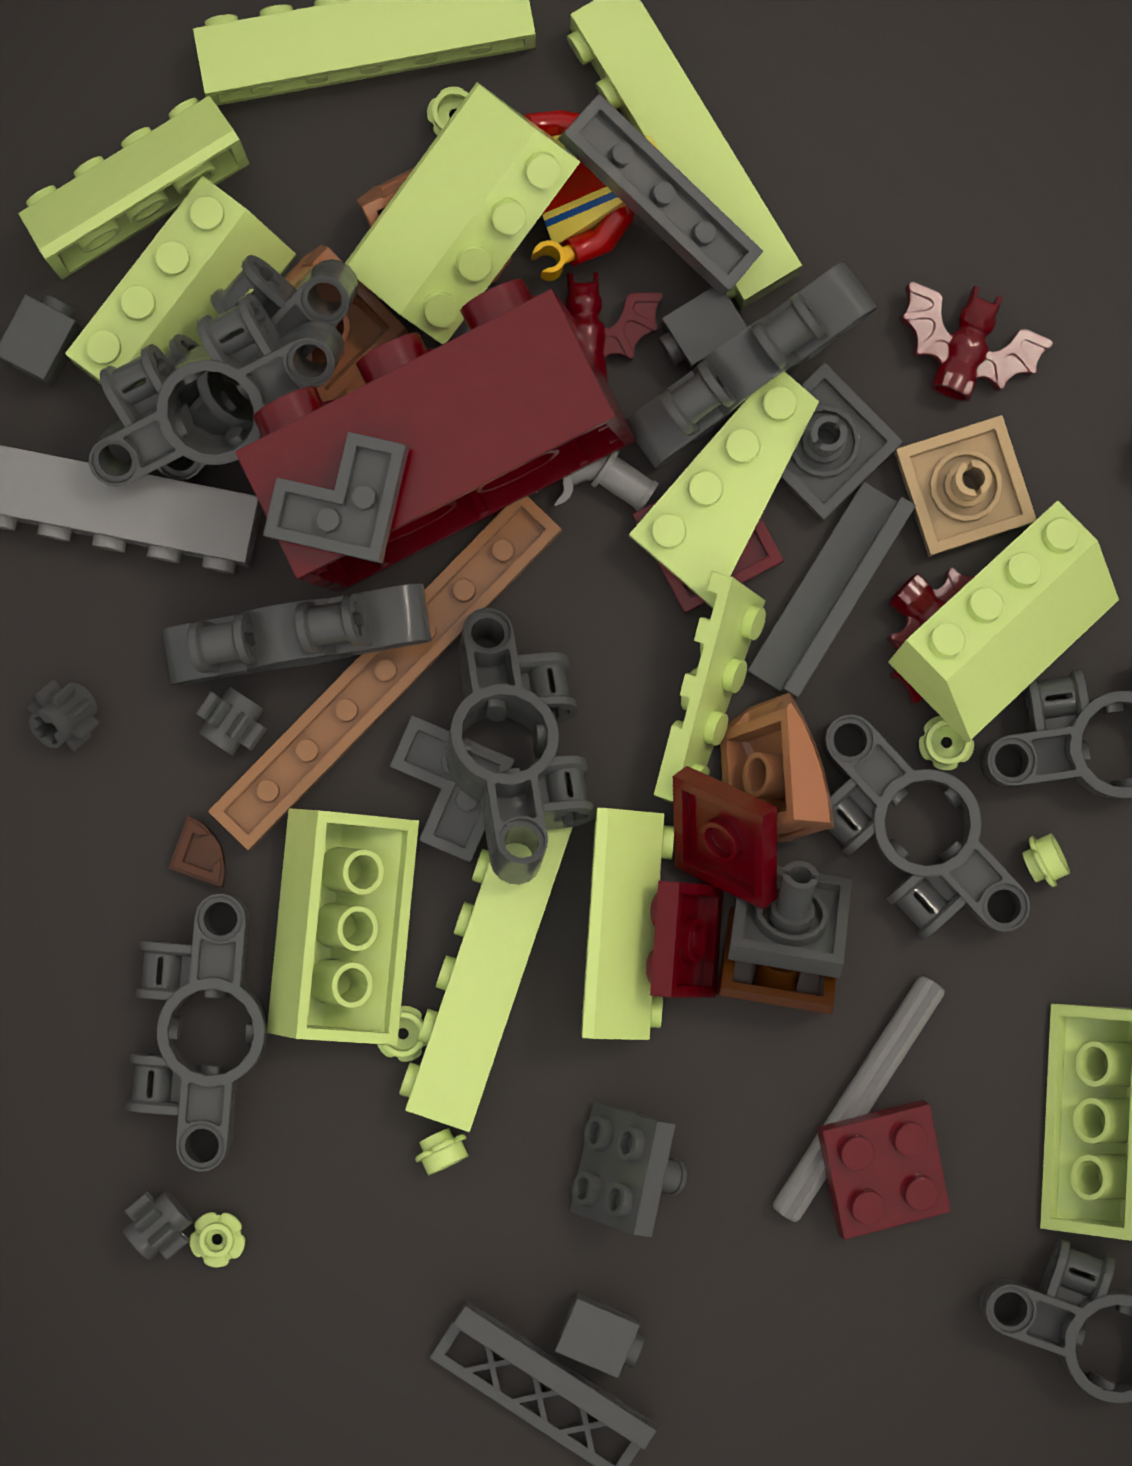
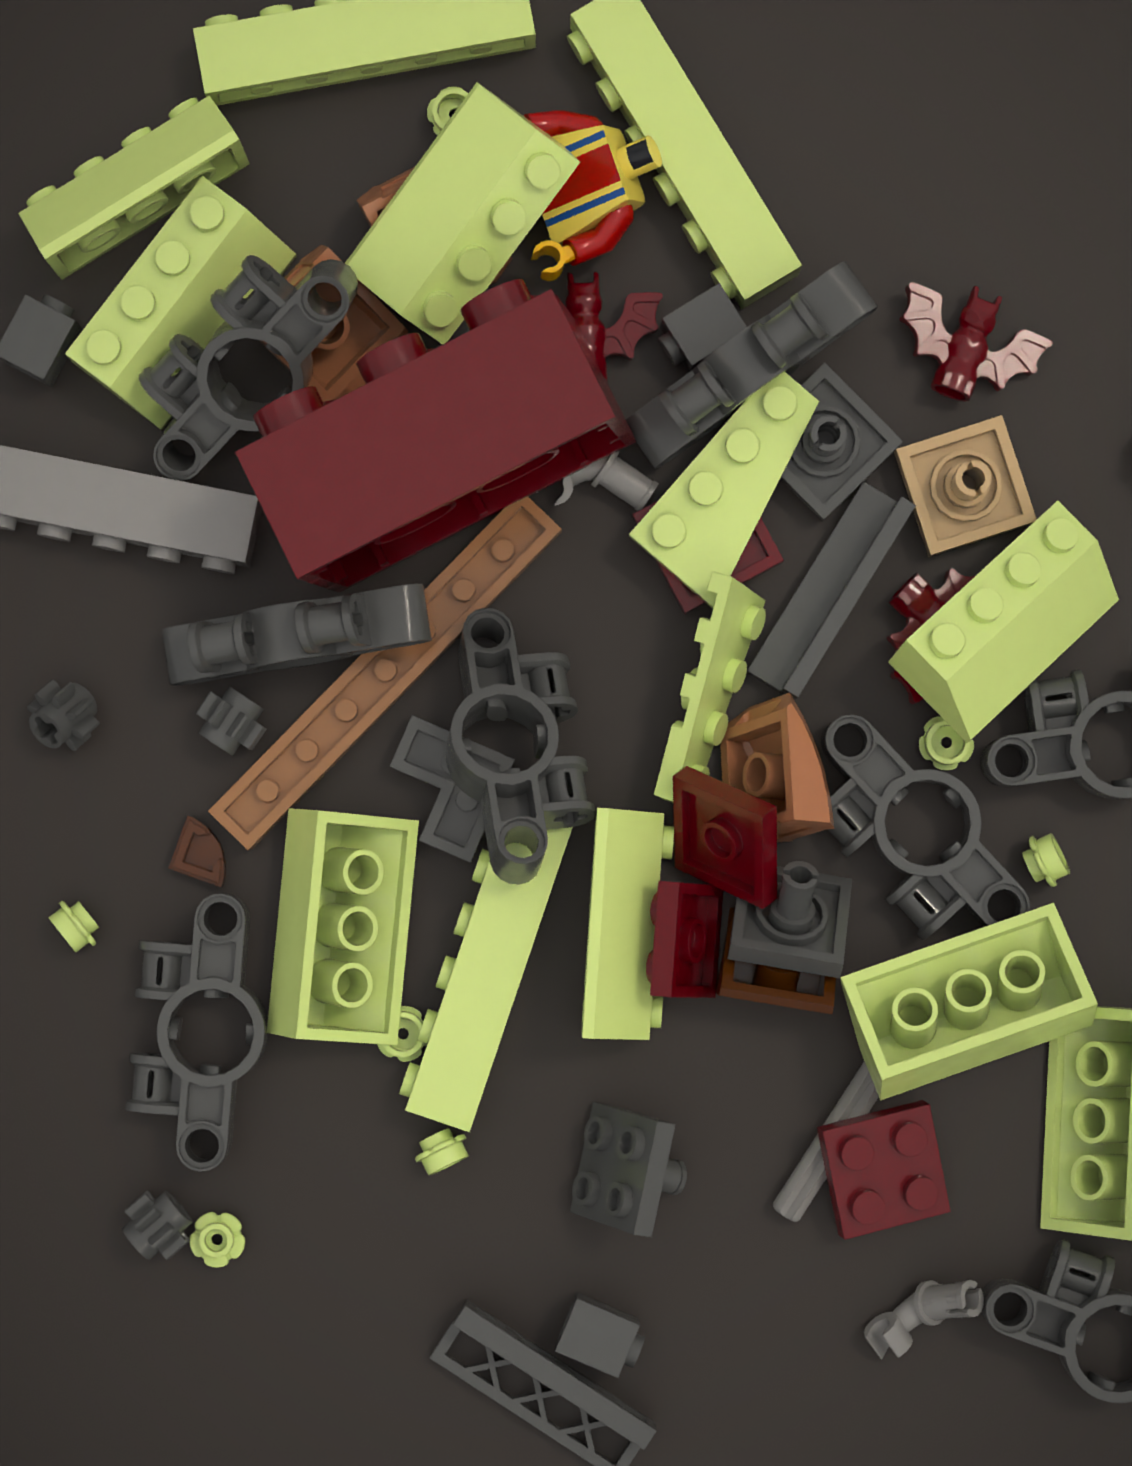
dark grey piece [89,293,344,487] -> none
dark grey plate [263,432,409,564] -> none
dark grey plate [558,94,763,296] -> none
none -> yellowish green plate [48,901,100,953]
none -> yellowish green slope [840,903,1098,1101]
none -> light grey piece [864,1280,984,1360]

